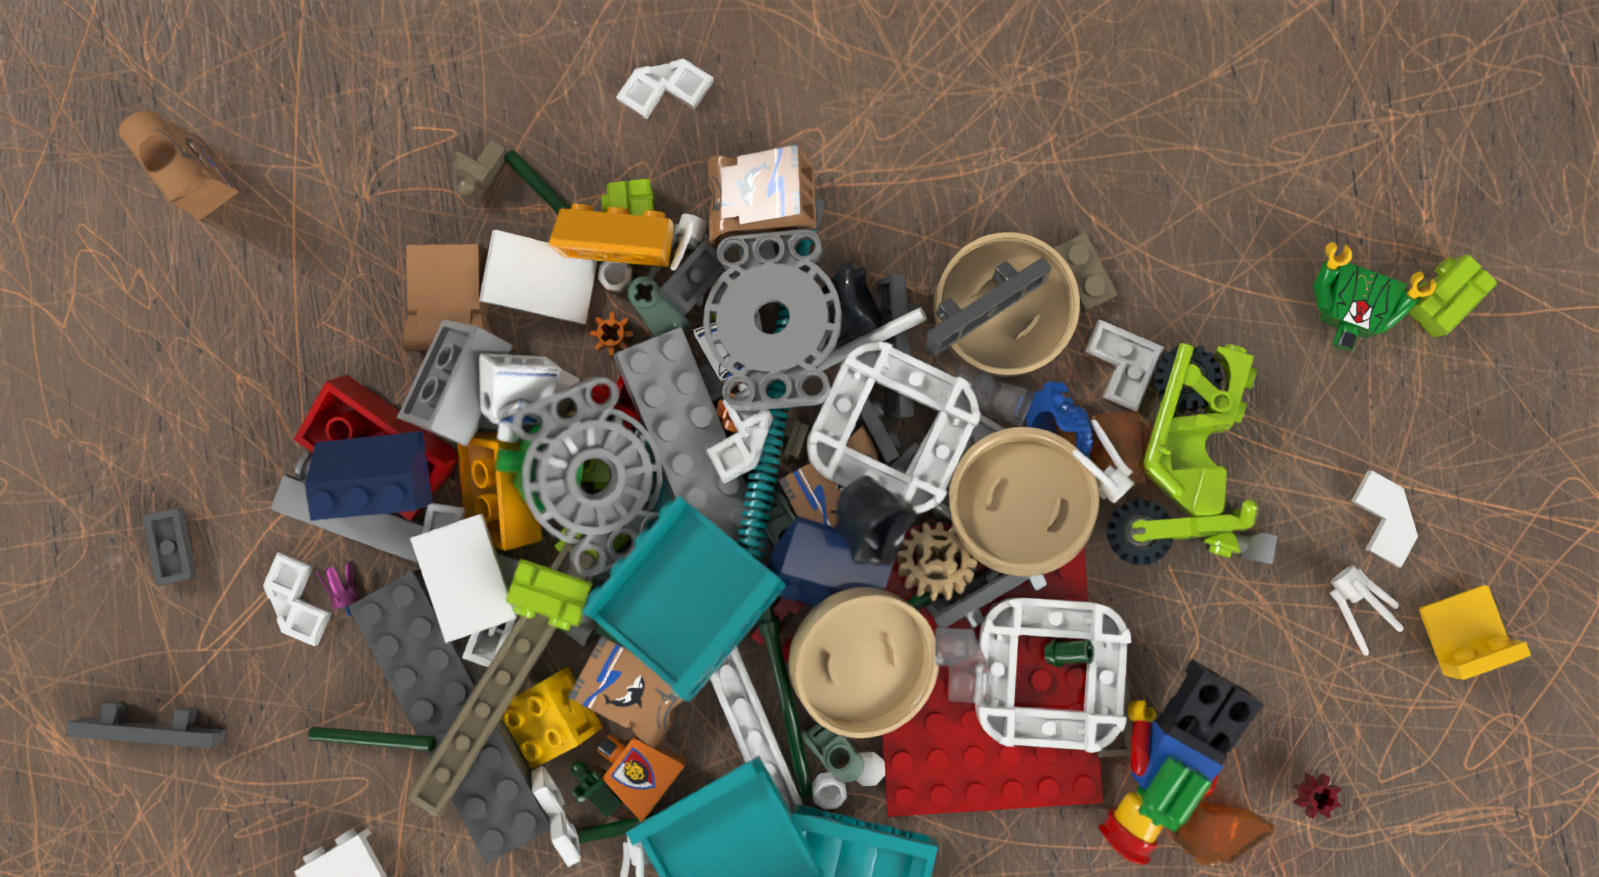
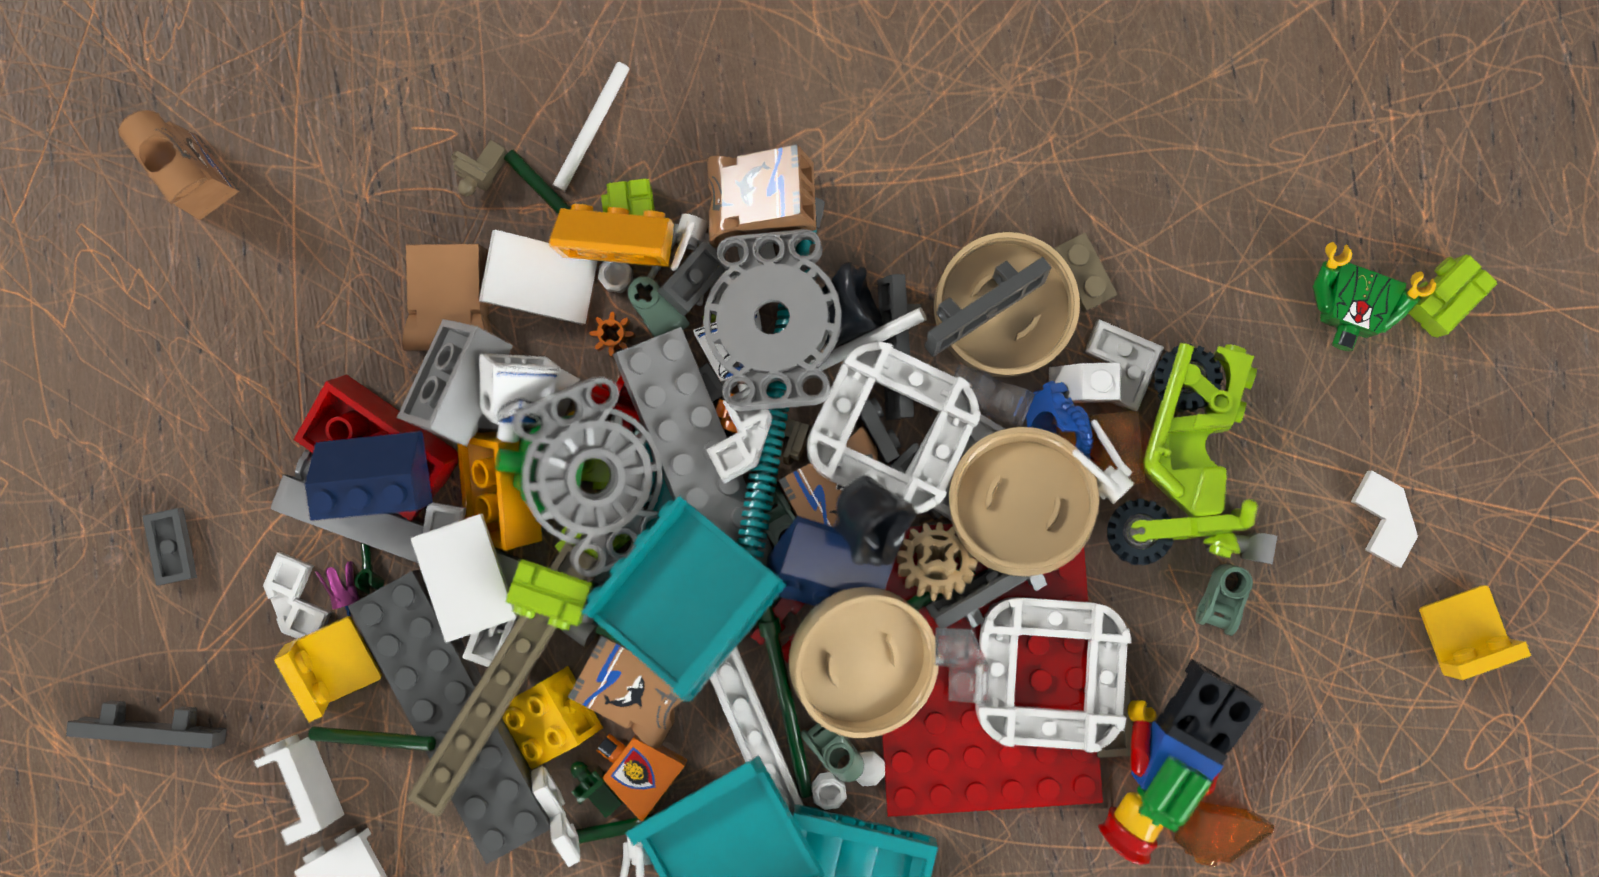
white tile [616,59,714,120] -> none
dark green pin [1044,639,1094,668] -> none
dark red gear [1293,773,1342,819] -> none
white plant [1330,565,1404,656] -> none
none -> white panel [254,734,345,845]
none -> yellow bracket [274,616,382,722]
none -> dark green hand [354,543,384,595]
none -> white bar [553,62,630,192]
none -> white slope [1049,363,1121,403]
none -> sand green piece [1195,564,1253,636]

